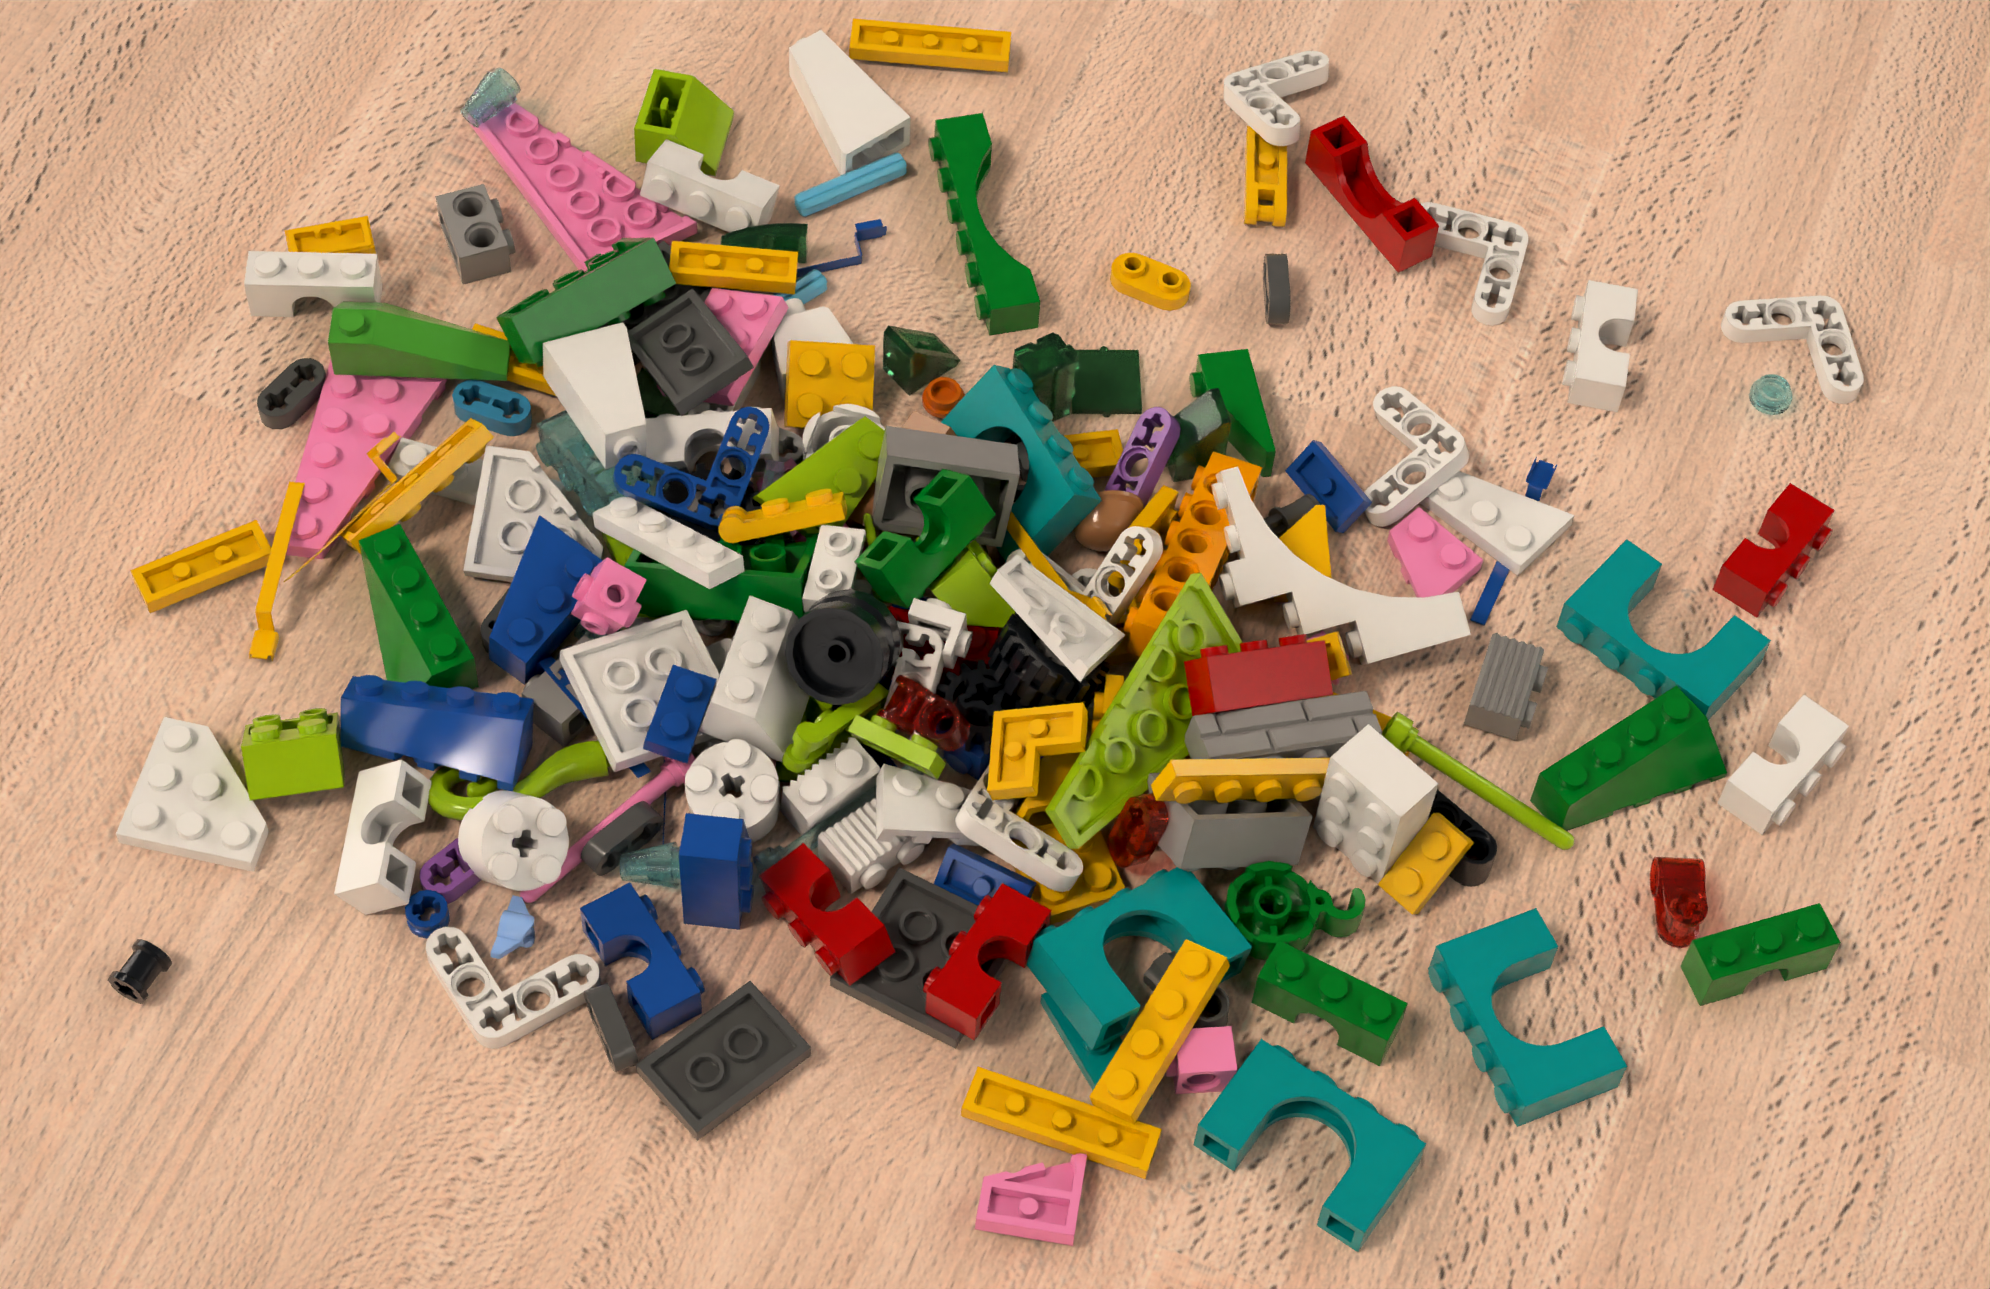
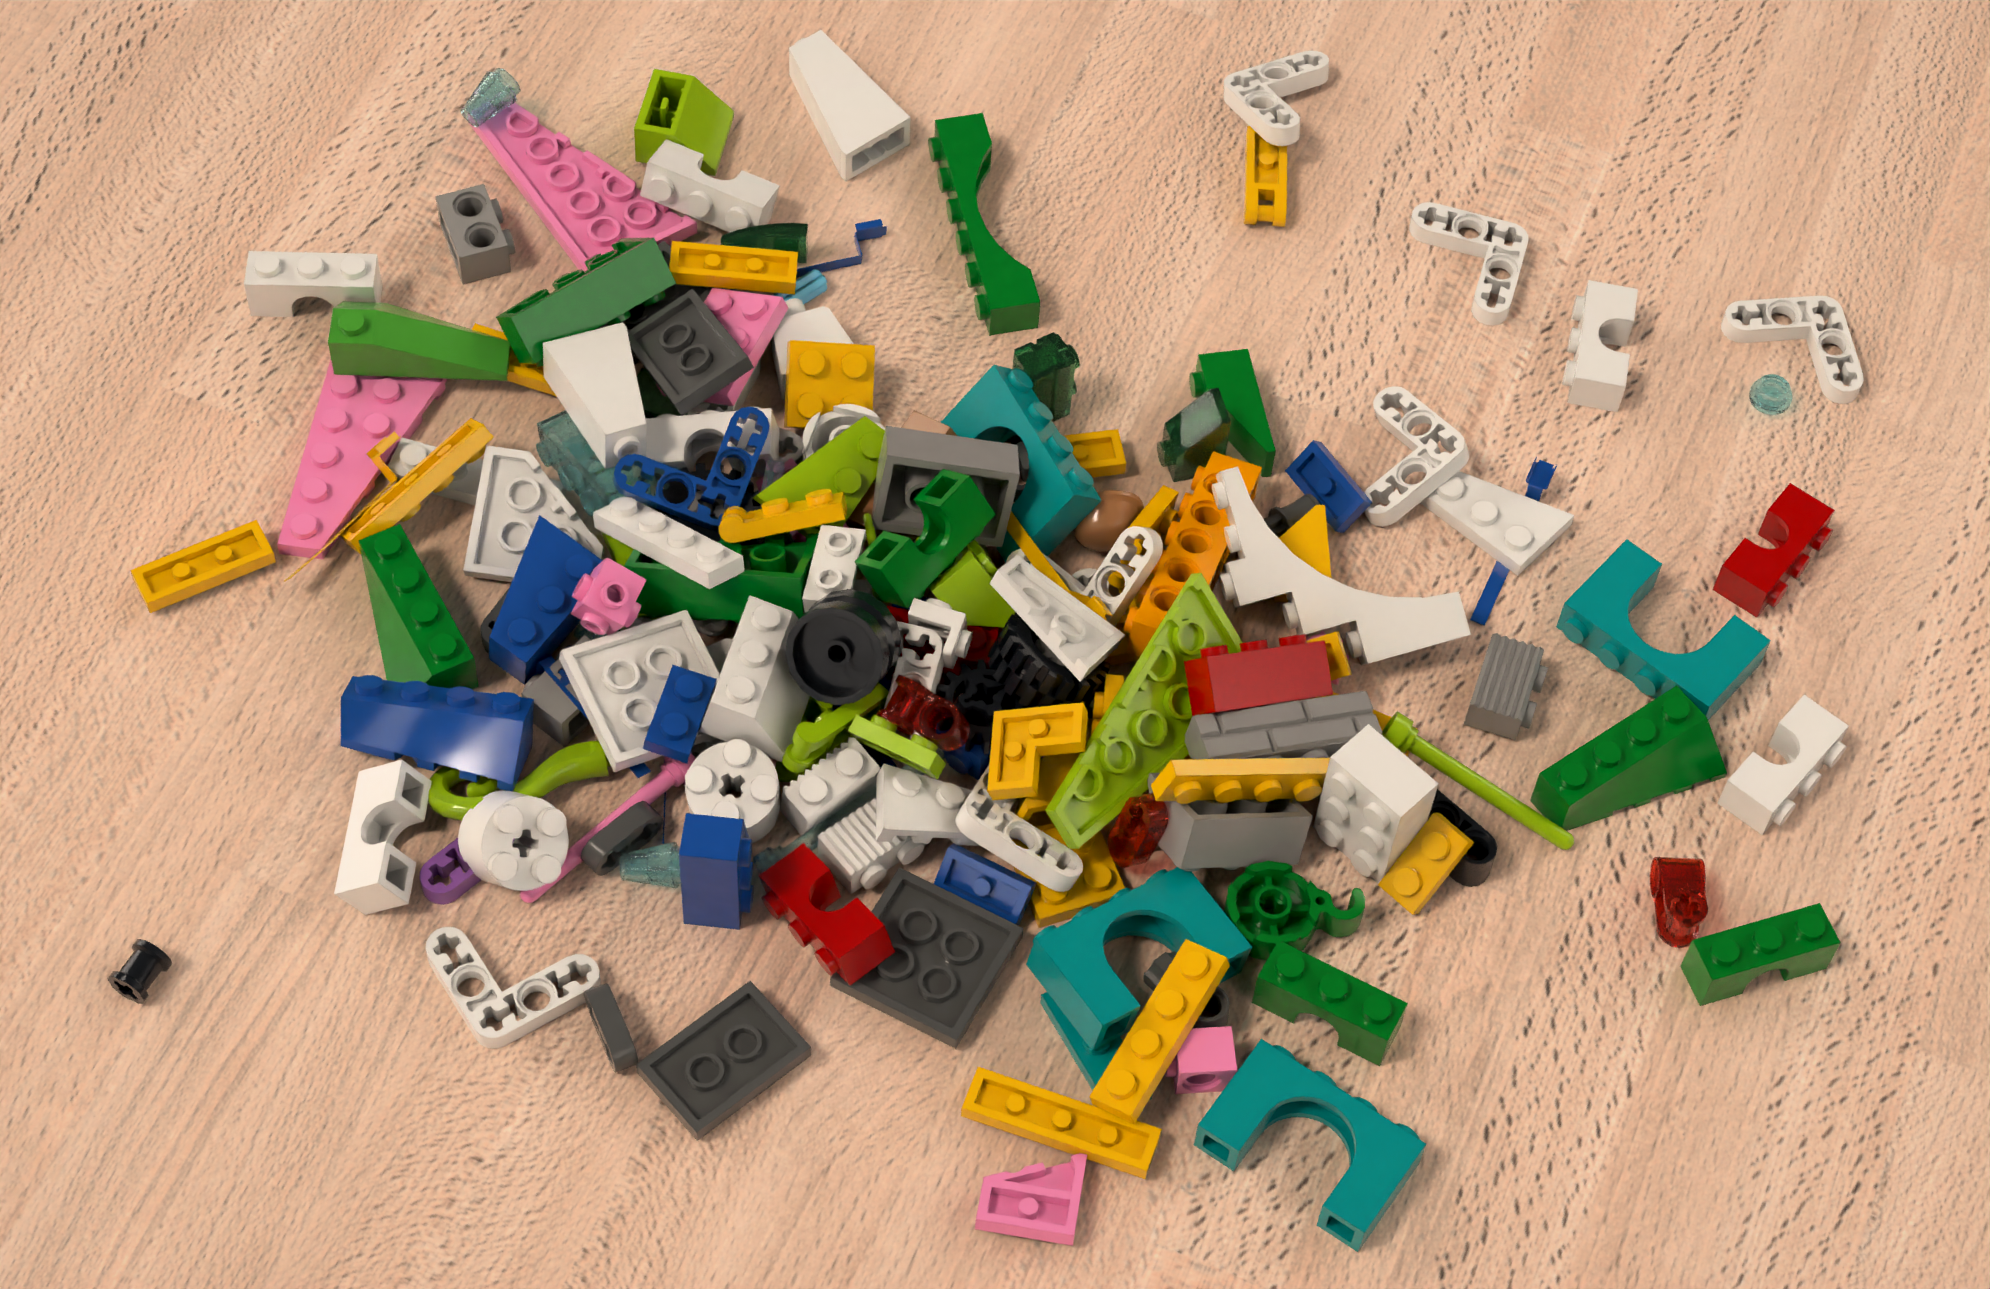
white plate [116,717,269,872] -> none
lime slope [241,708,345,801] -> none
yellow piece [249,481,305,661] -> none
dark grey beam [257,358,326,429] -> none
yellow plate [284,216,376,254] -> none
blue bush [405,890,450,939] -> none
dark azure beam [452,380,532,436] -> none
light blue piece [491,895,535,959] -> none
blue arch [580,882,705,1040] -> none
medium azure axle [794,153,907,217] -> none
yellow plate [849,18,1011,72] -> none
clear green slope [883,325,960,396] -> none
orange plate [922,377,965,418] -> none
red arch [923,883,1051,1041] -> none
clear green piece [1069,346,1142,418] -> none
medium lavender beam [1104,407,1181,508] -> none
yellow plate [1110,253,1191,311] -> none
dark grey beam [1263,254,1291,324] -> none
red arch [1305,115,1439,273] -> none
bright pink wing [1387,507,1483,598] -> none
teal arch [1428,908,1627,1127] -> none

